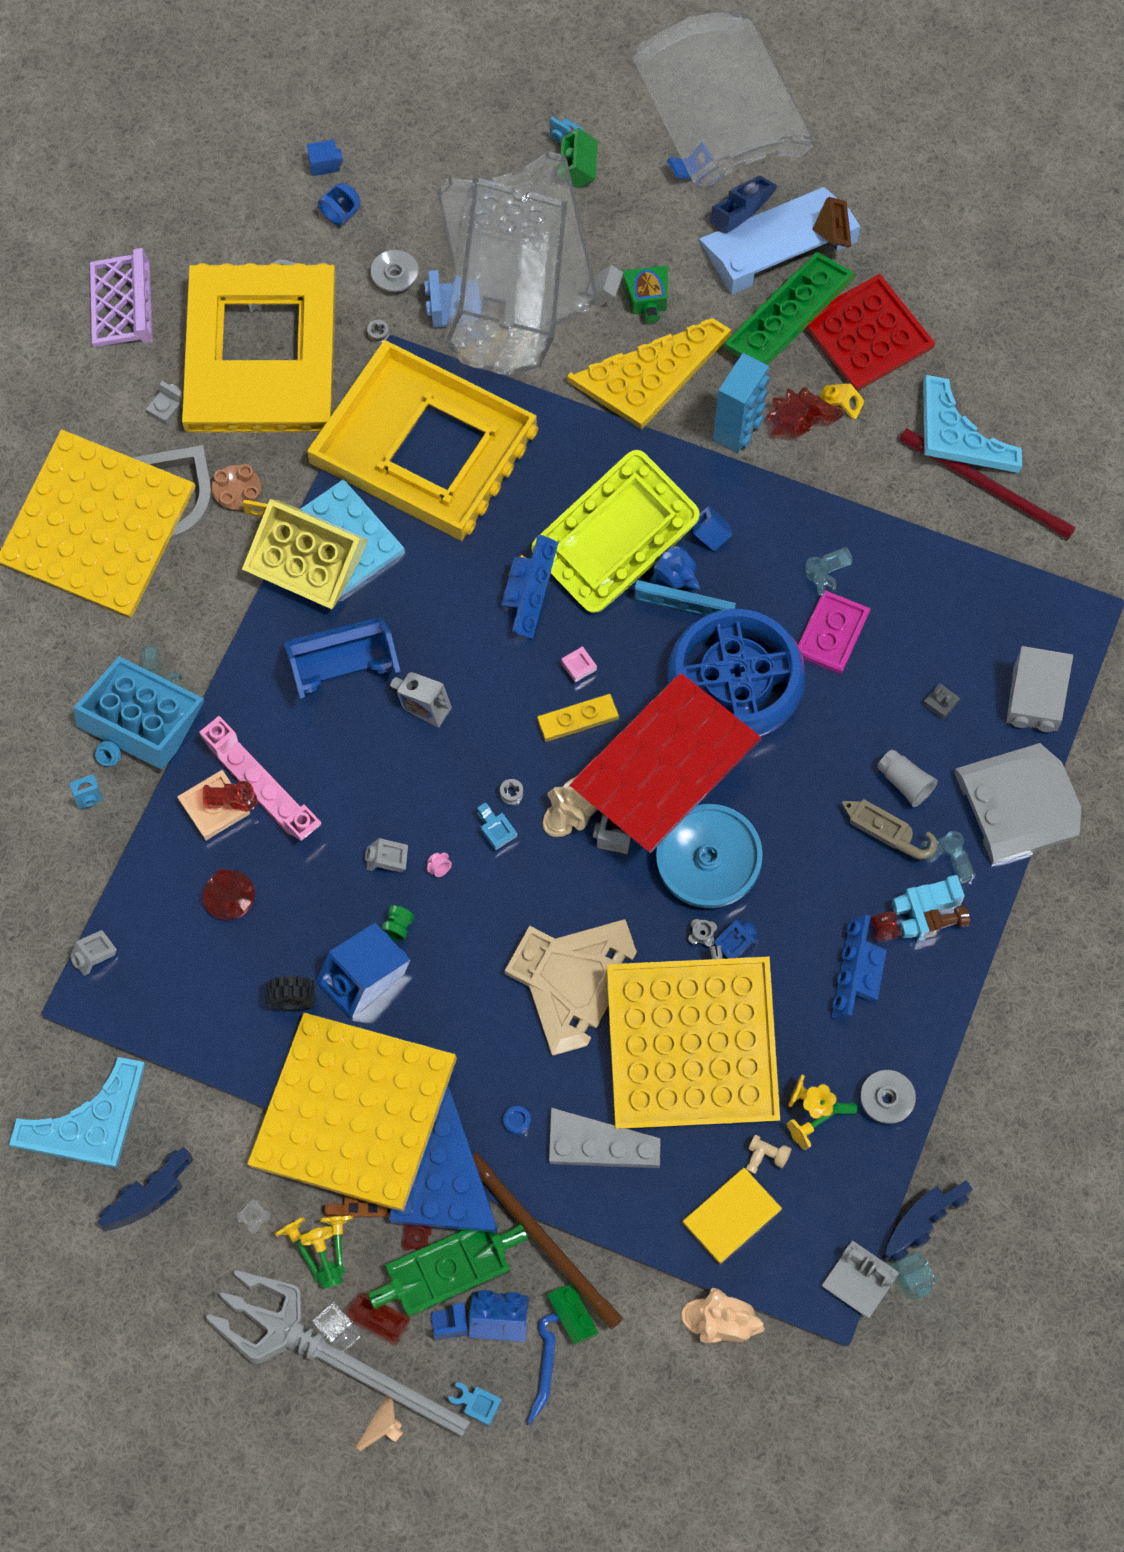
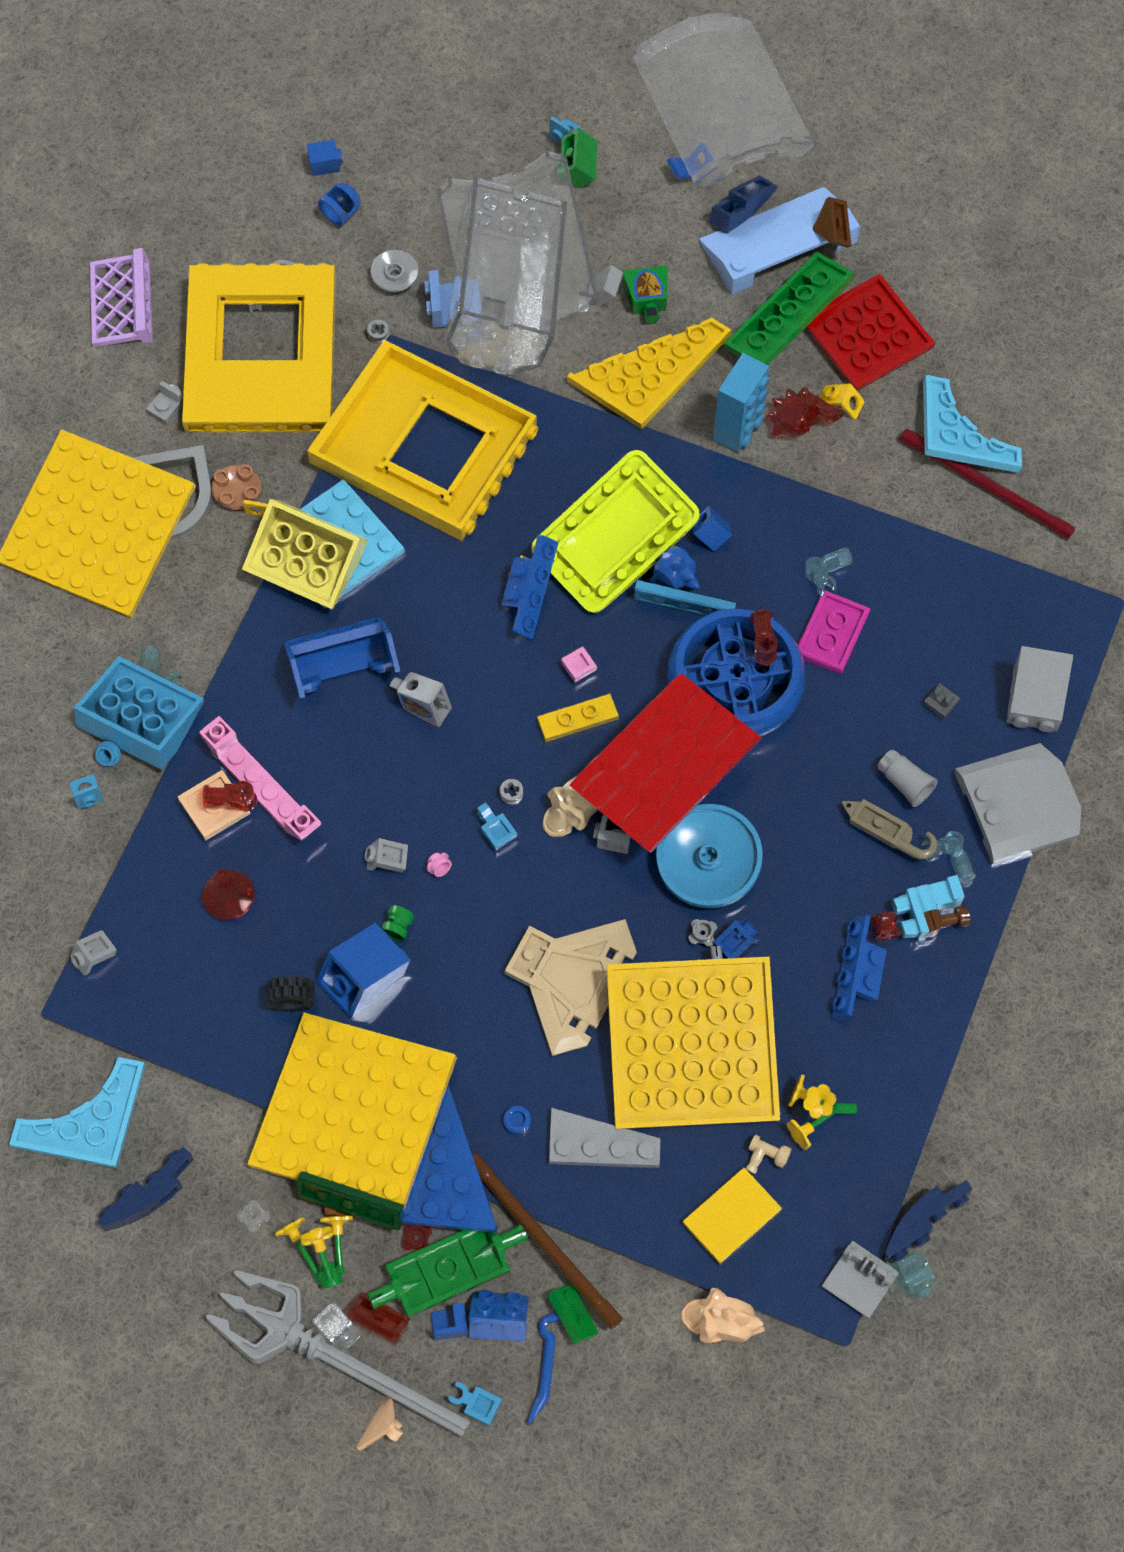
light grey dish [861,1070,916,1124] -> none
none -> dark green tile [297,1171,404,1231]
none -> clear red connector [749,610,778,666]

